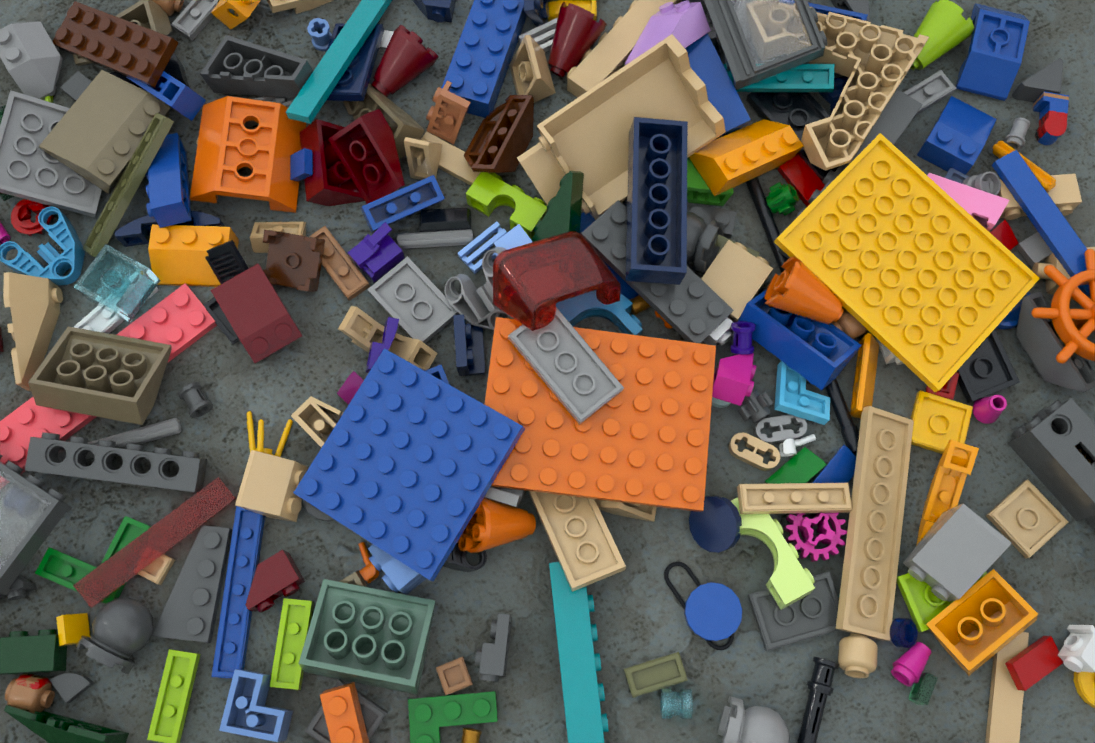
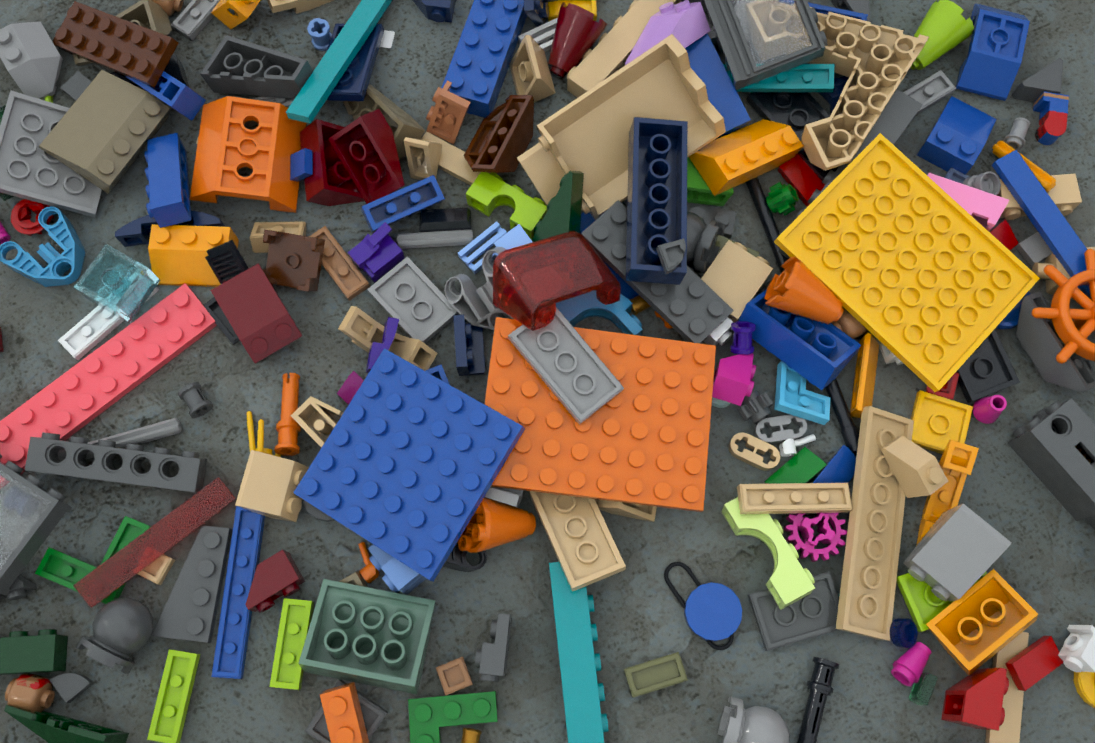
tan wedge [3,272,63,391] -> none
dark tan slope [28,326,172,425] -> none
yellow tile [56,613,90,646] -> none
olive tile [83,113,174,259] -> none
medium blue brick [219,669,293,742] -> none
dark red cone [371,25,439,97] -> none
clear light blue wheel [660,688,693,719] -> none
dark blue tile [689,495,742,553] -> none
tan head [838,633,878,678] -> none
tan tile [986,479,1068,559] -> none
none -> orange pin [274,373,301,456]
none -> dark grey tile [656,238,686,275]
none -> tan slope [881,436,948,498]
none -> red slope [941,668,1009,731]

